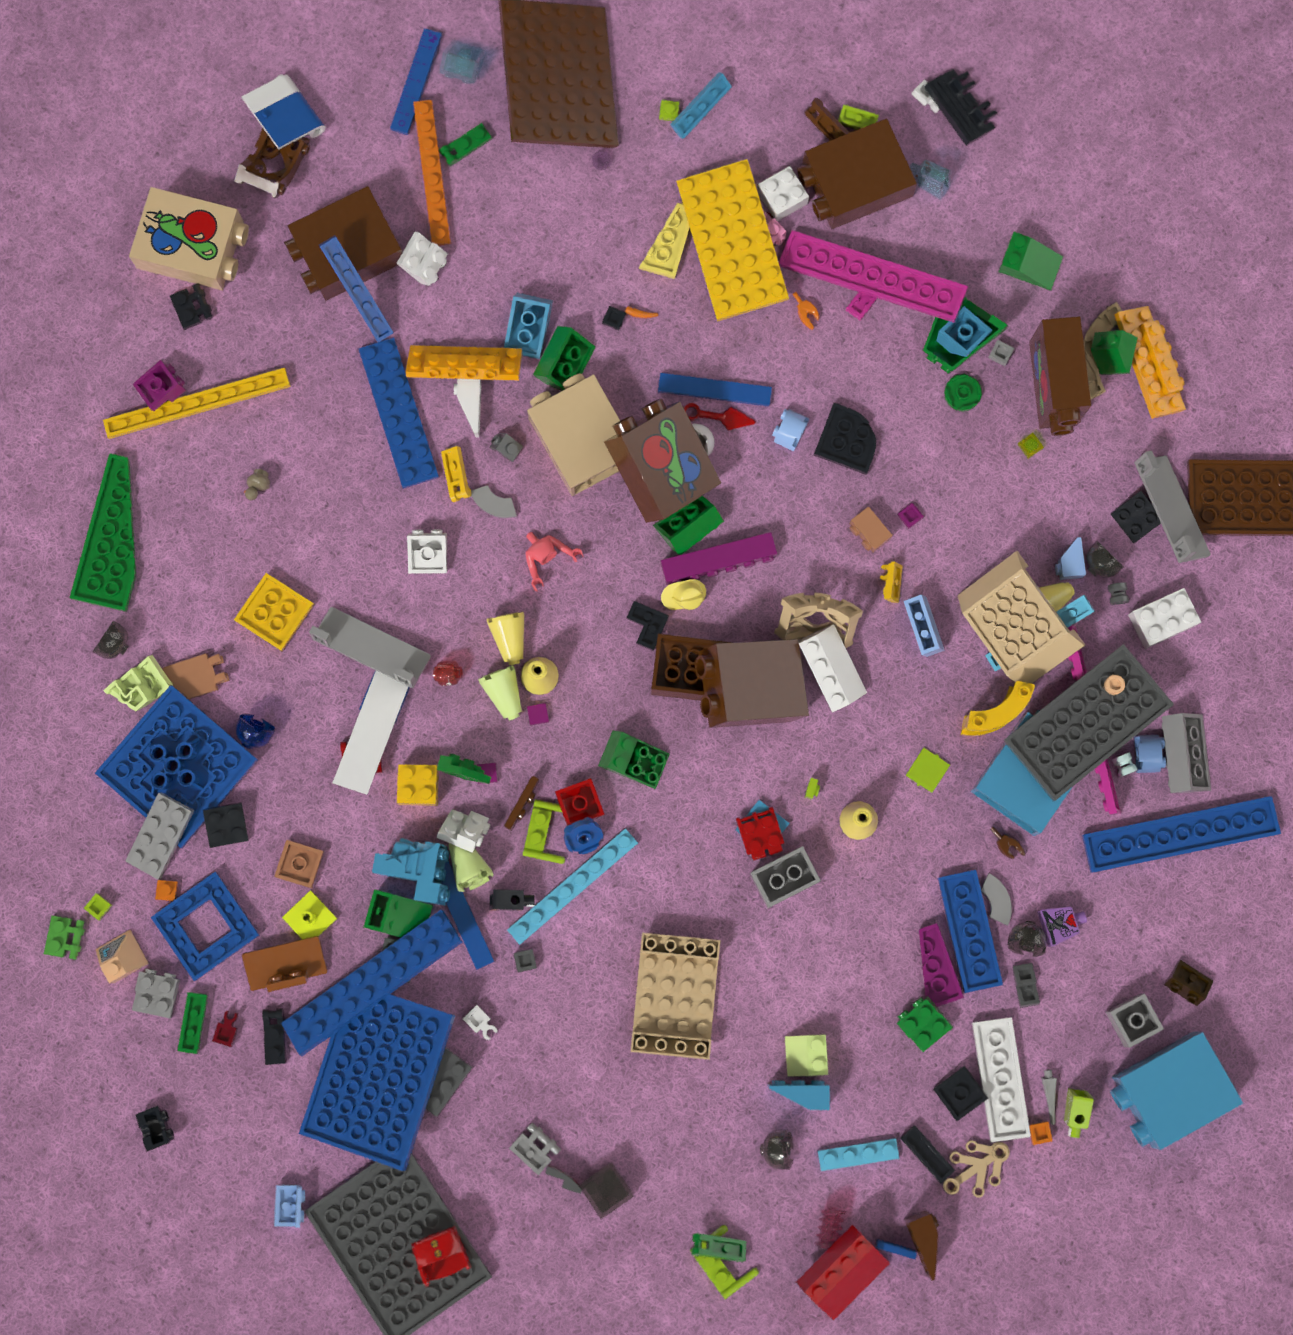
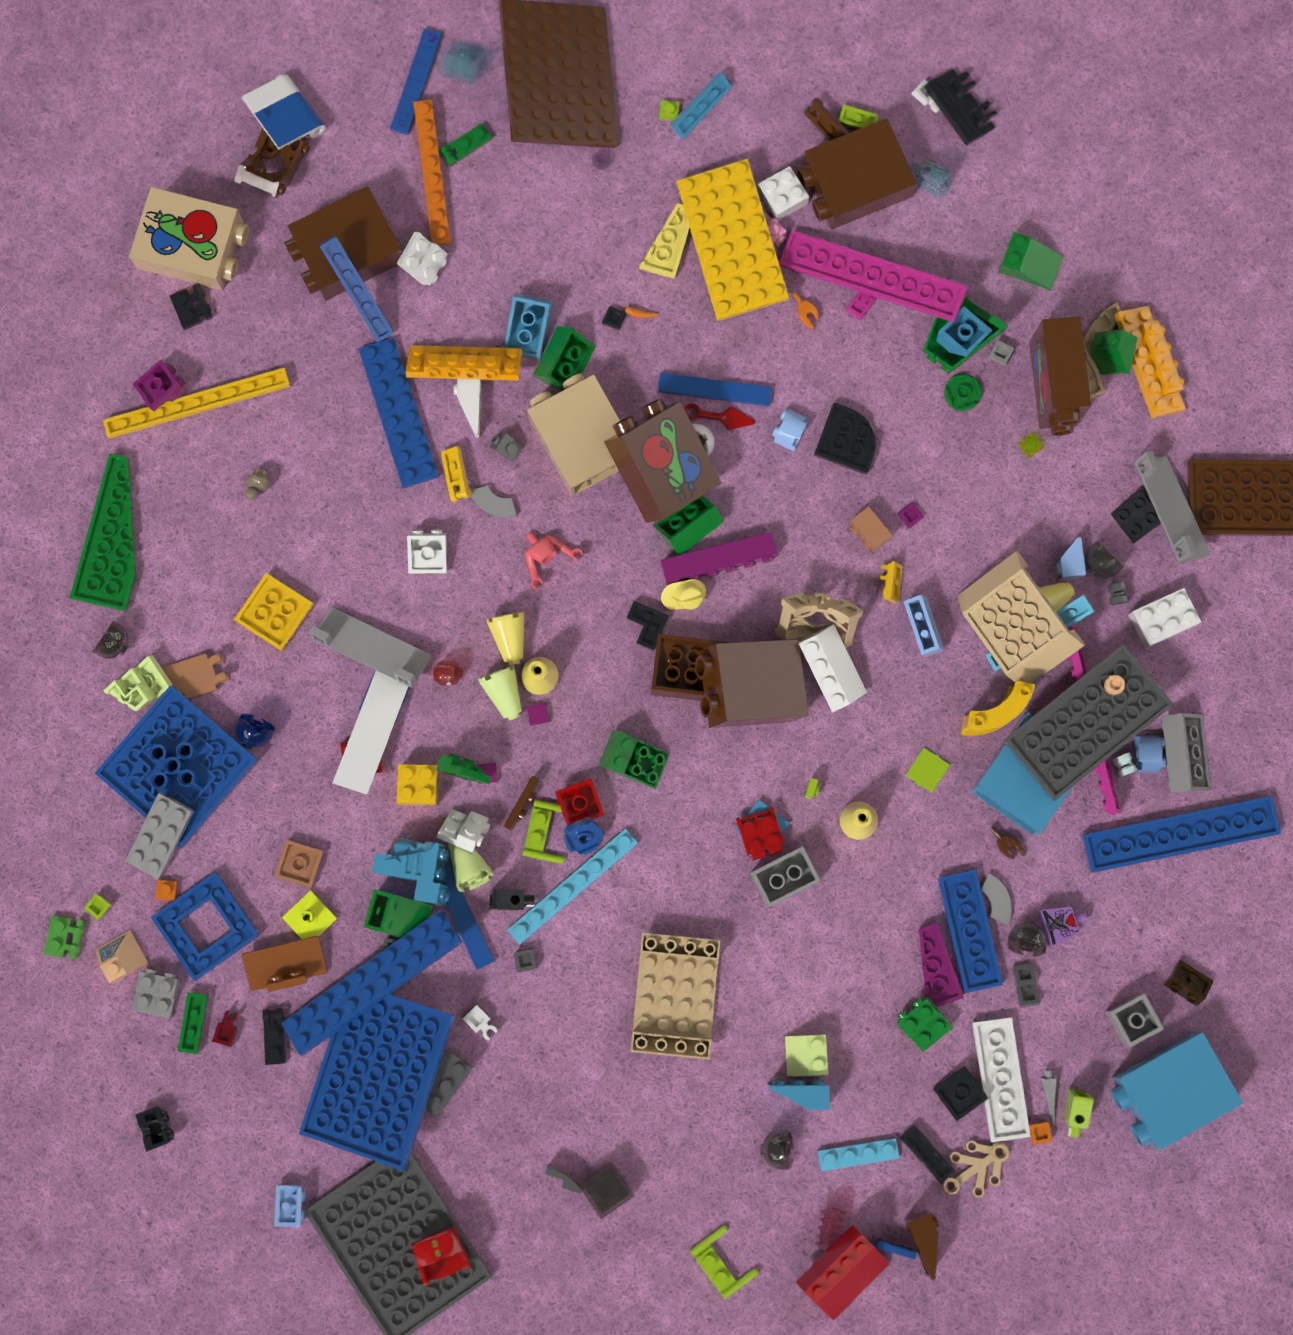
black plate [203,802,249,848] -> none
light grey plate [509,1123,561,1175] -> none
green plate [691,1233,746,1262] -> none

